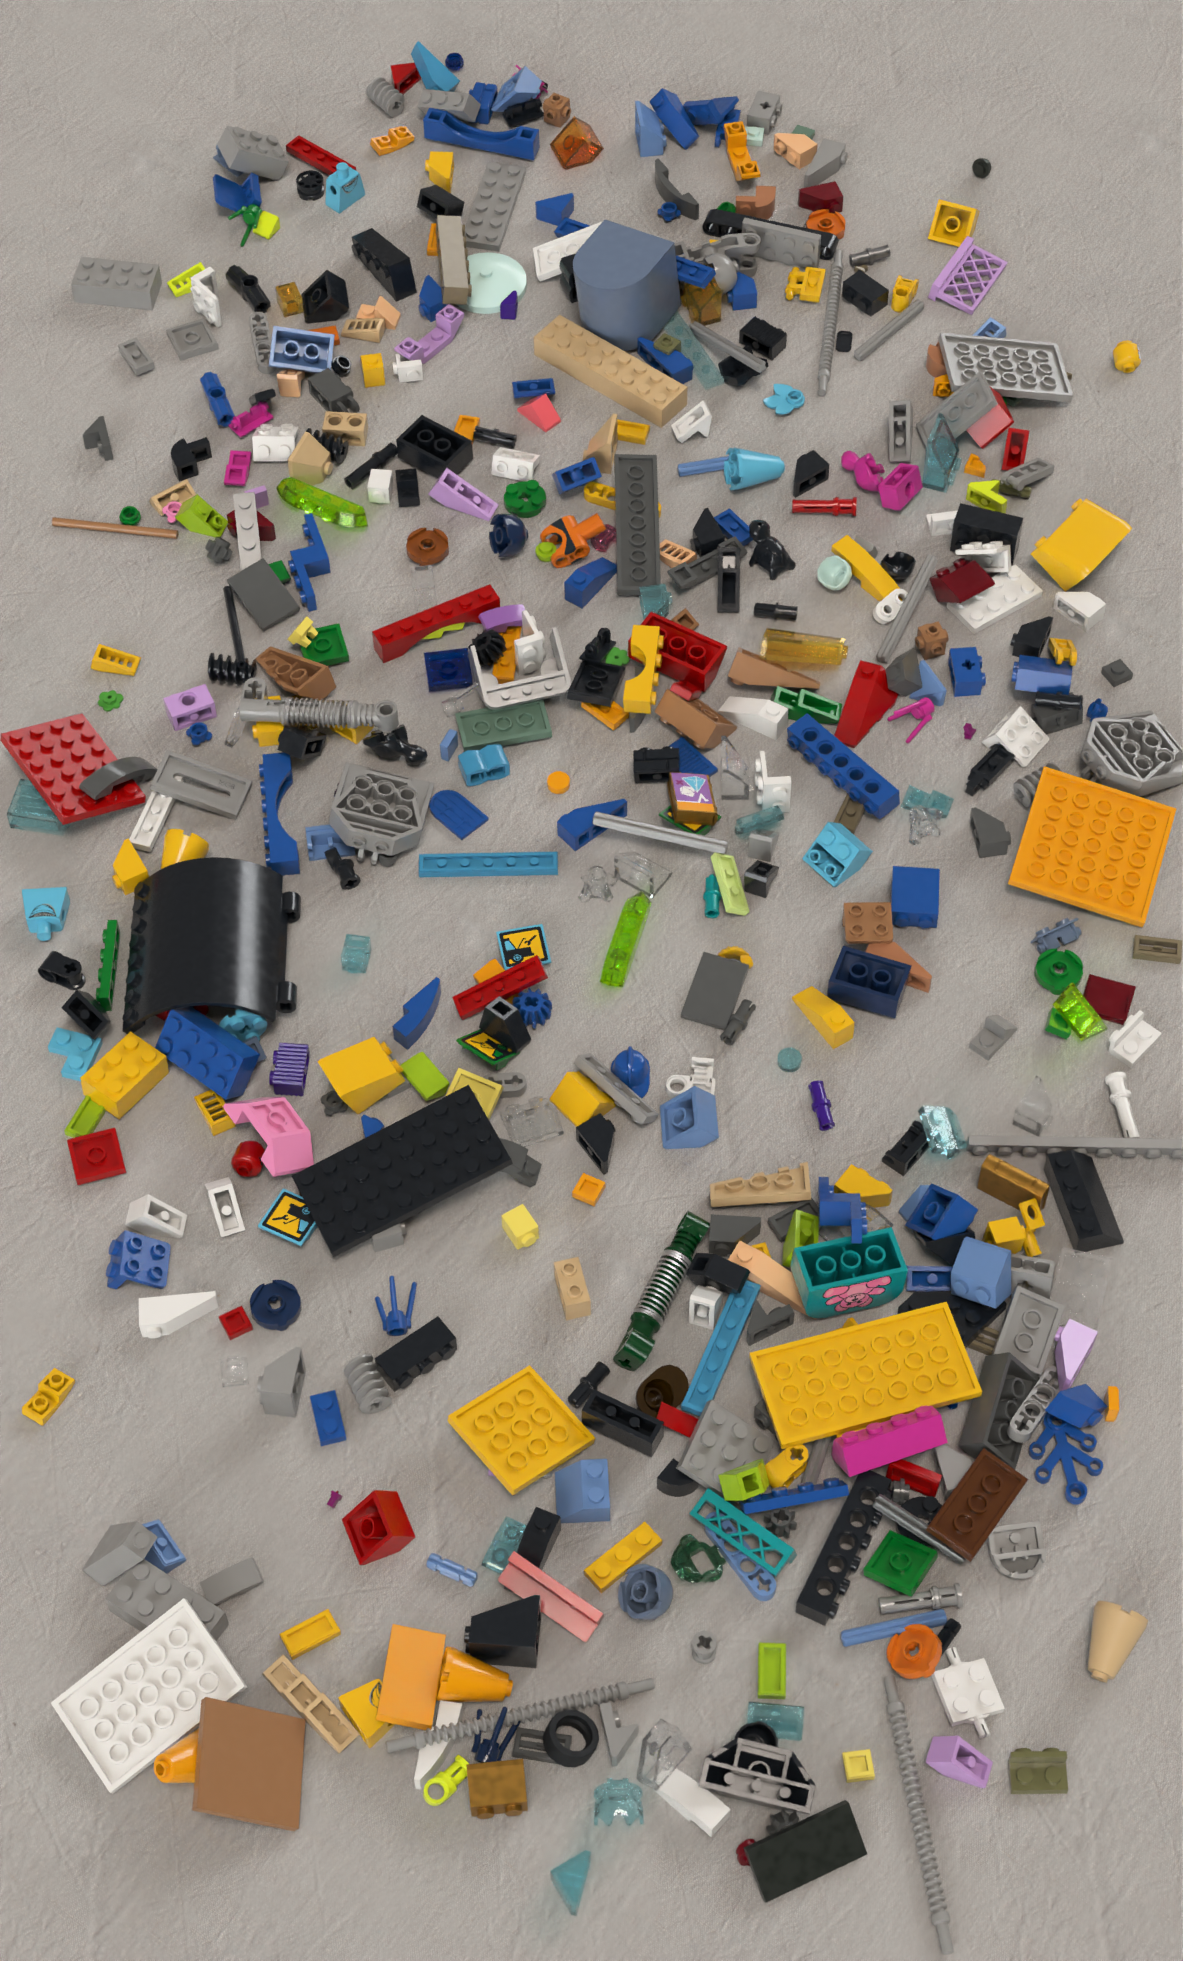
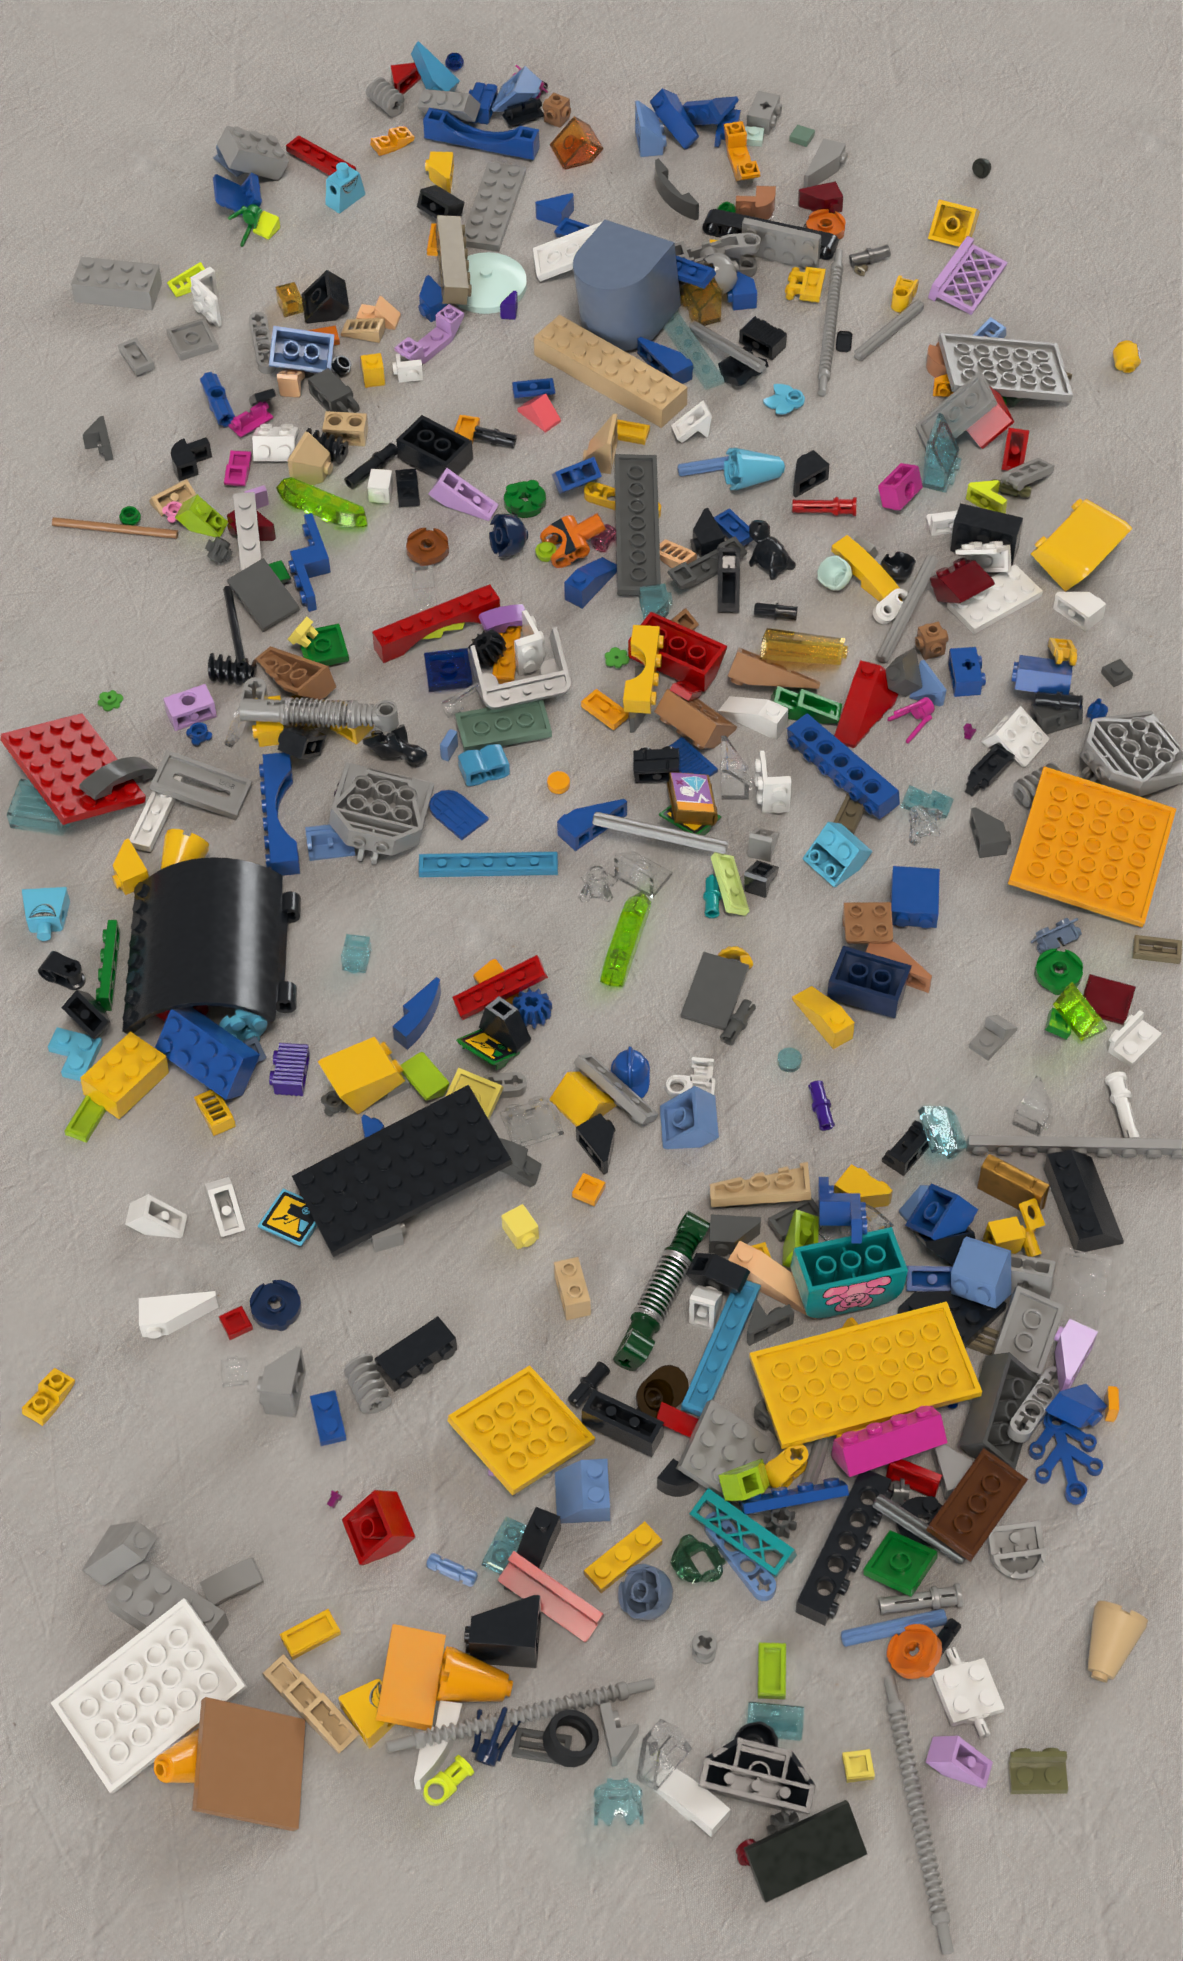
red plate [67,1127,126,1185] -> none
yellow slope [91,644,141,676] -> none
blue bracket [106,1230,171,1289] -> none
medium blue slope [142,1519,186,1574] -> none
bright pink slope [223,1097,314,1177] -> none
black piece [225,265,271,313] -> none
red head [231,1141,265,1177] -> none
black wheel [296,170,325,201] -> none
black connector [324,847,361,890] -> none
black wedge [351,228,417,302] -> none
blue plant [375,1276,417,1336] -> none
dark grey hinge [378,853,398,866] -> none
pearl gold slope [466,1759,528,1819] -> none
white bracket [491,447,540,481] -> none
piece [496,924,551,970] -> none
clear light blue slope [550,1850,591,1916] -> none
black brick [559,254,578,303] -> none
black tile [567,660,626,707] -> none
black hinge [579,628,616,664] -> none
olive bracket [653,333,681,355] -> none
blue plate [657,202,681,221] -> none
clear light blue slope [735,805,784,834] -> none
light nougat slope [774,133,818,170] -> none
dark pink animal [841,450,885,492] -> none
black brick [842,270,889,317] -> none
light grey slope [889,400,913,463] -> none
light orange tile [964,453,986,478] -> none
black slope [1010,616,1053,657] -> none

